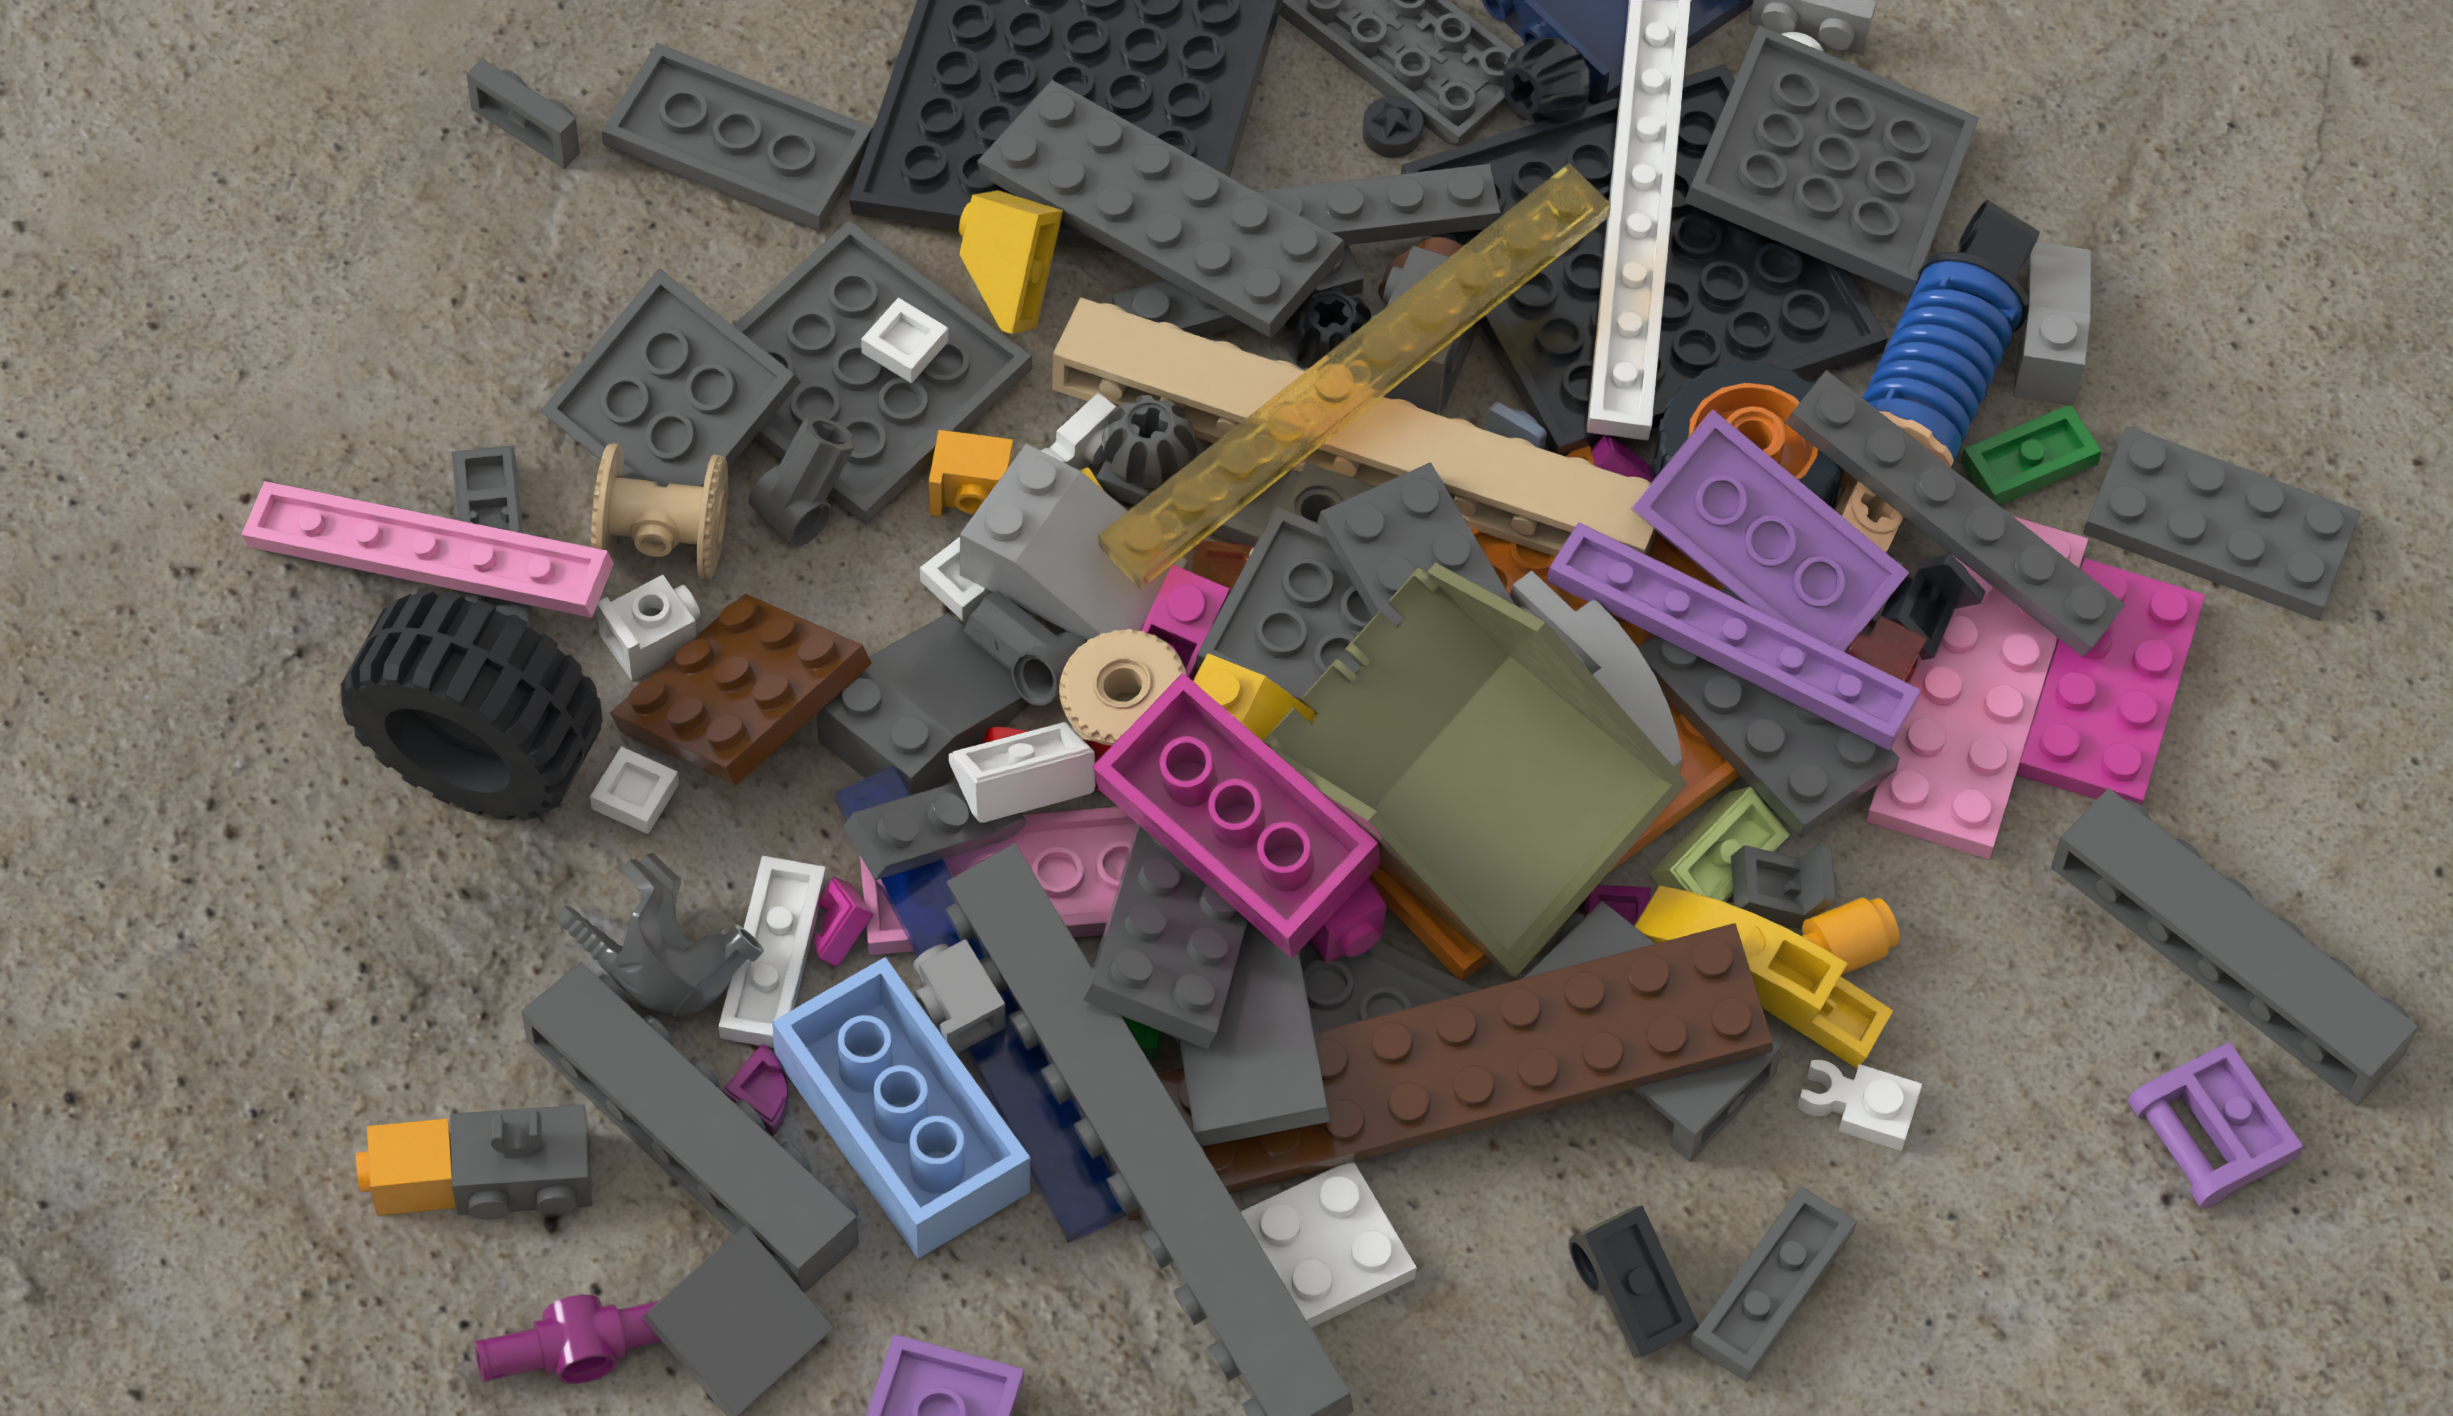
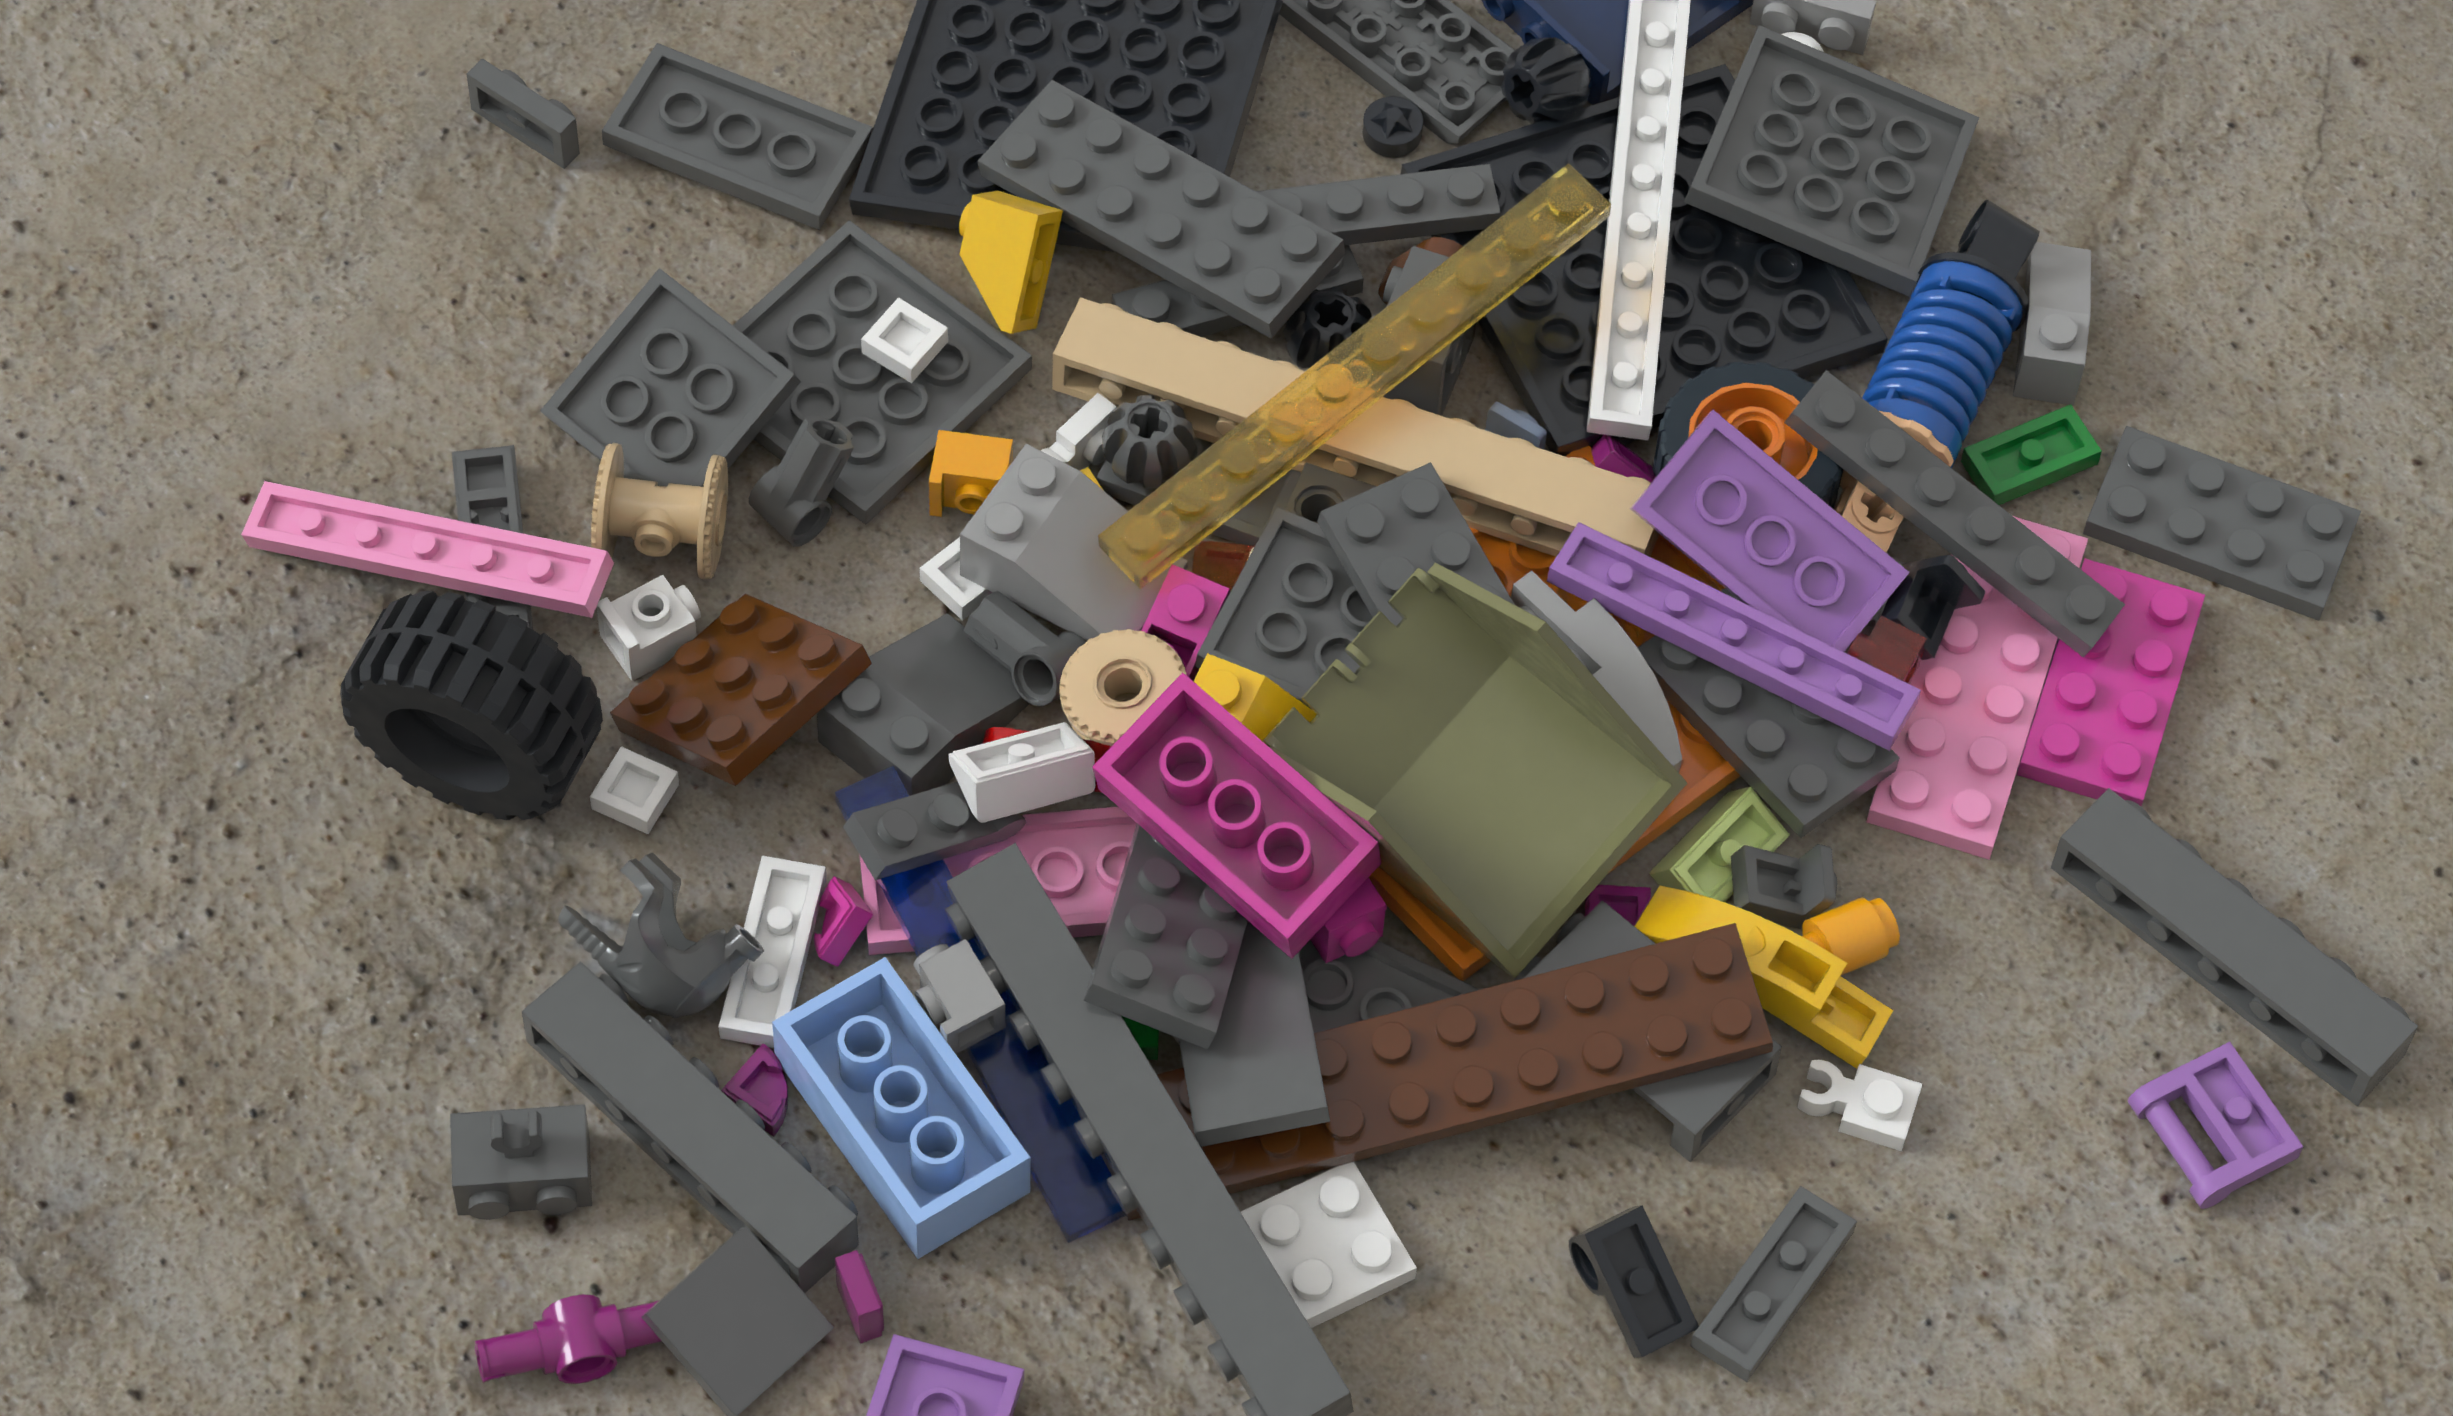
light orange brick [356,1118,456,1216] -> none
none -> magenta tile [835,1250,884,1344]

